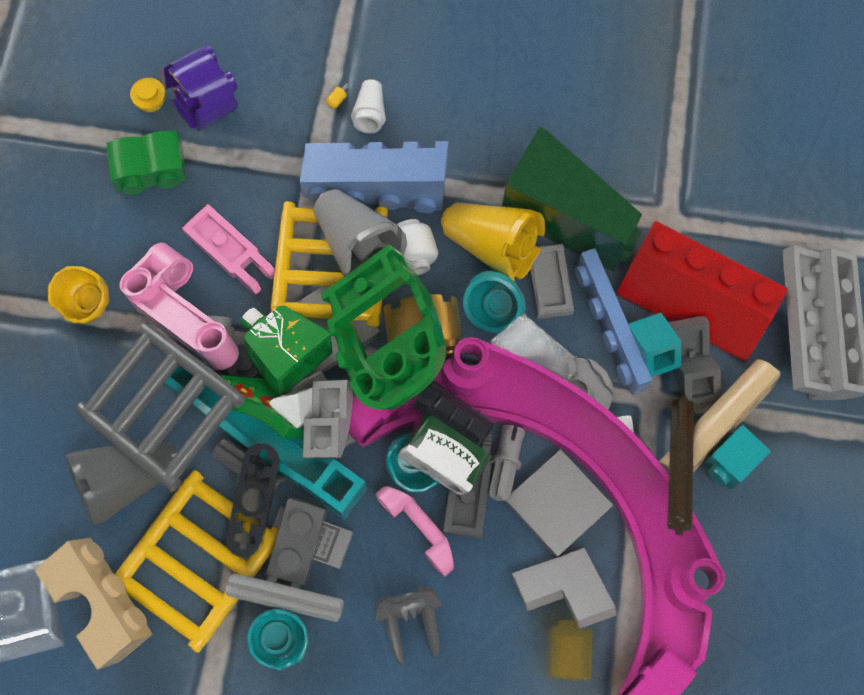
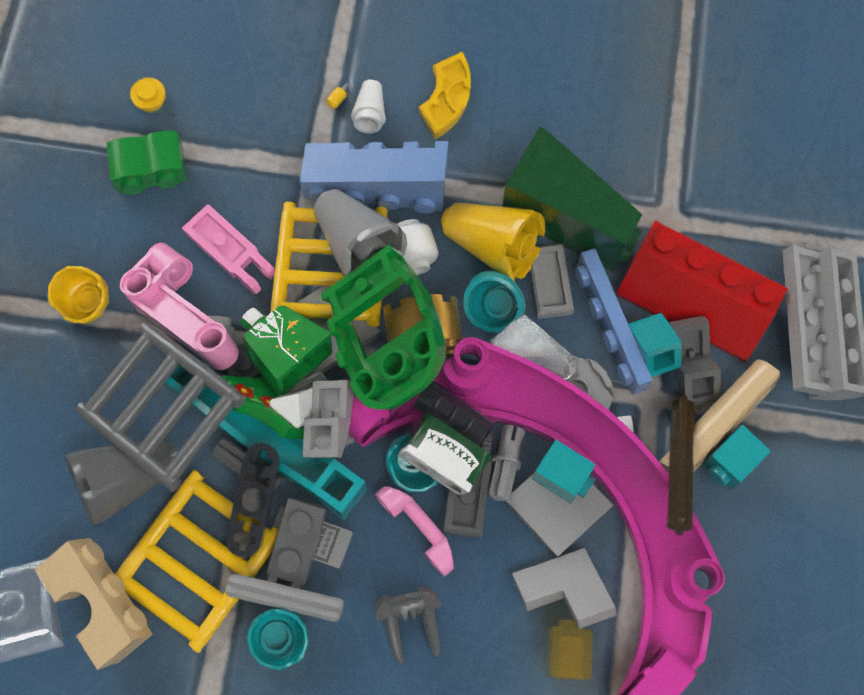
dark purple brick [161,45,238,131] -> none
none -> yellow tile [419,52,471,139]
none -> teal brick [532,440,596,504]

